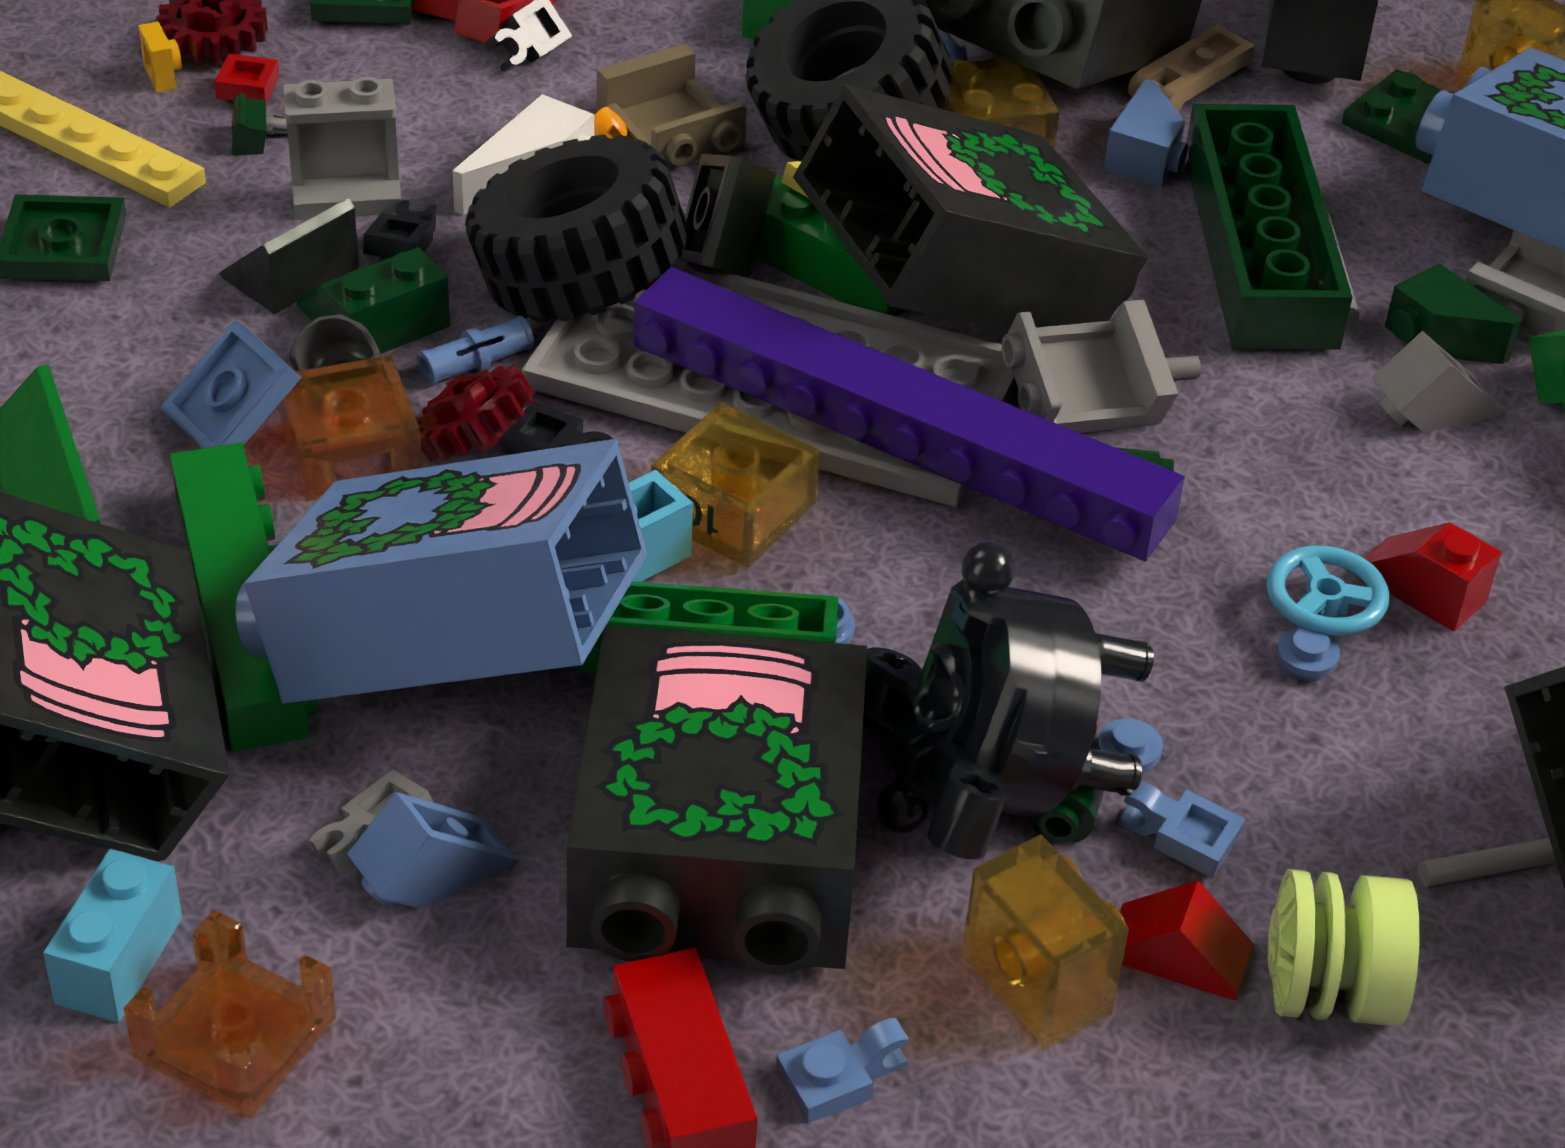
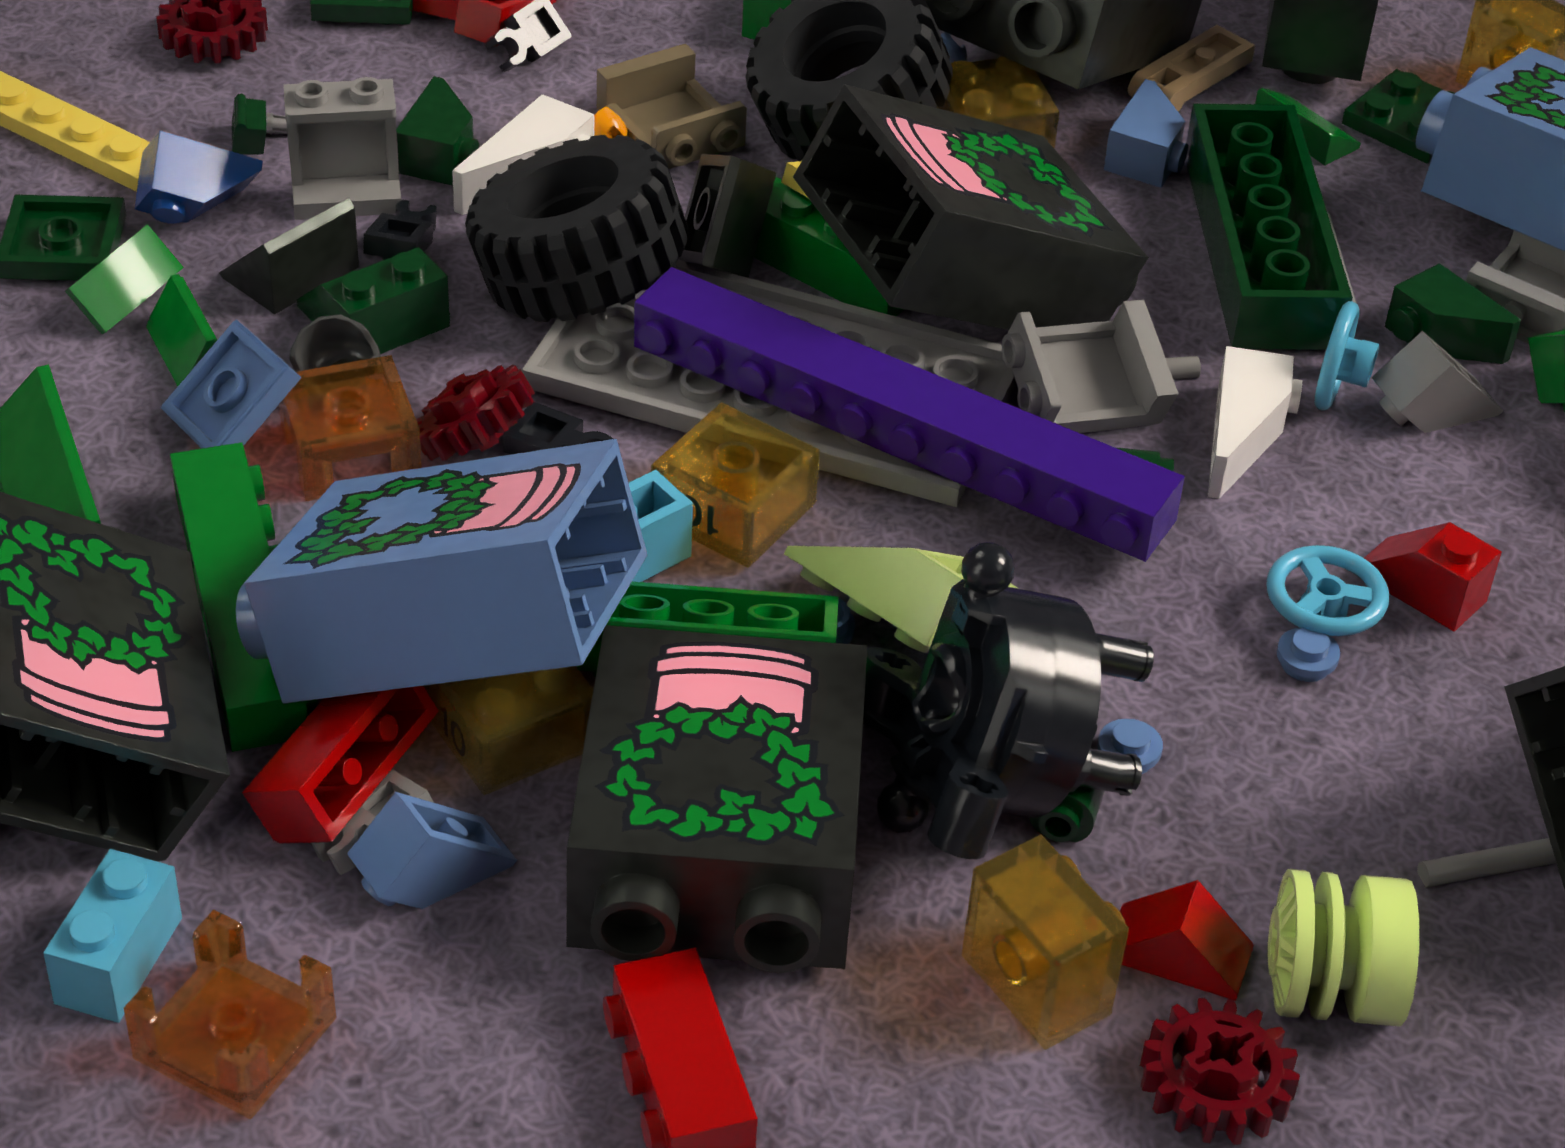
yellow plate [138,21,182,92] -> none
red plate [214,54,280,104] -> none
medium blue pin [417,316,534,386] -> none
medium blue plate [776,1018,909,1123] -> none
medium blue plate [1118,781,1246,878] -> none
none -> green slope [65,224,184,334]
none -> slope [134,130,263,224]
none -> green slope [146,274,217,387]
none -> red brick [242,686,439,844]
none -> dark green slope [396,76,479,186]
none -> clear yellow brick [423,666,593,795]
none -> yellowish green slope [784,546,1017,653]
none -> dark red gear [1140,997,1300,1145]
none -> white slope [1208,346,1302,499]
none -> green slope [1255,88,1361,165]
none -> medium azure piece [1314,301,1380,411]

